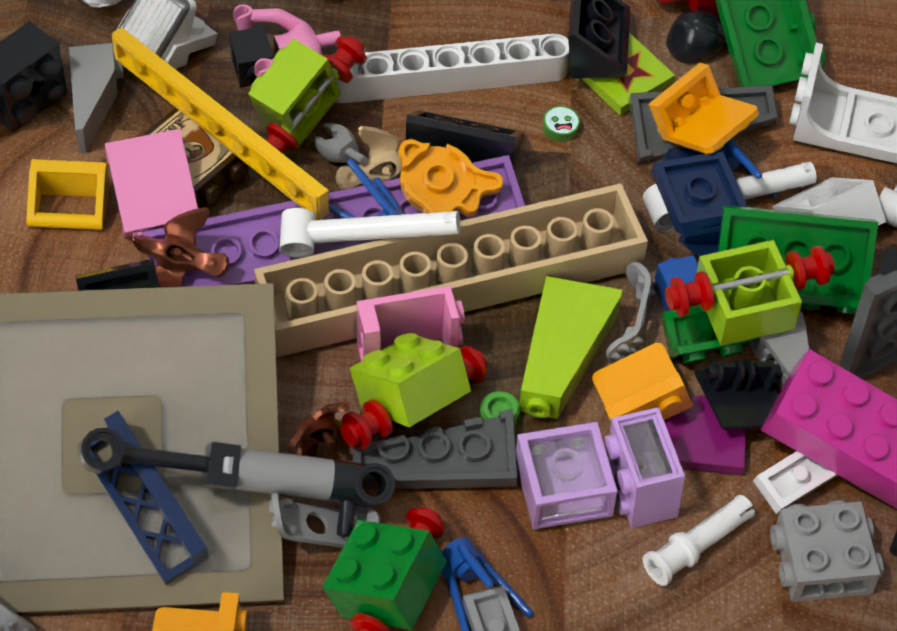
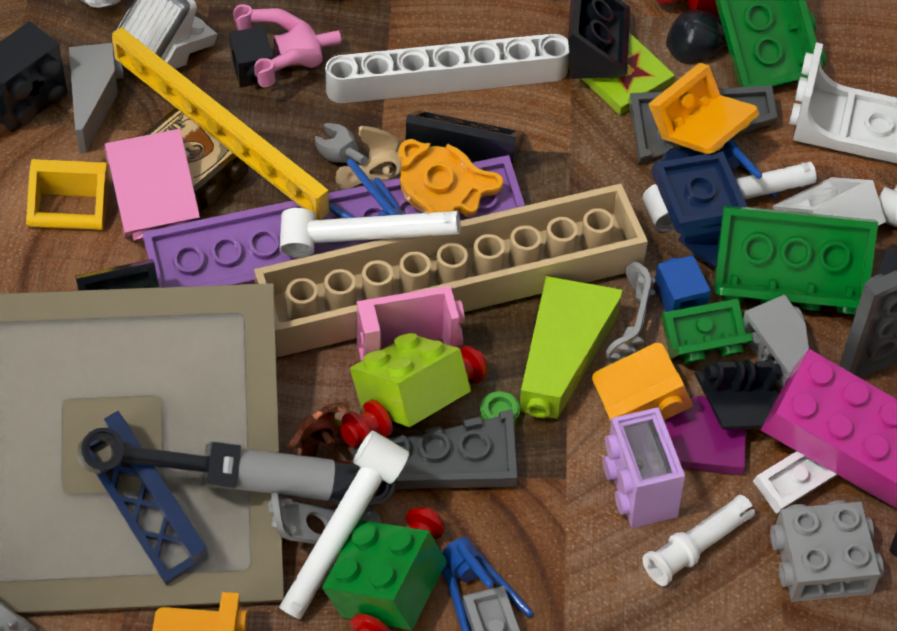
copper animal [132,207,230,288] -> none
lime brick [248,36,367,154] -> none
piece [516,422,617,530] -> none
tile [543,106,580,142] -> none
lime brick [665,240,835,346] -> none
none -> white piece [279,430,409,620]

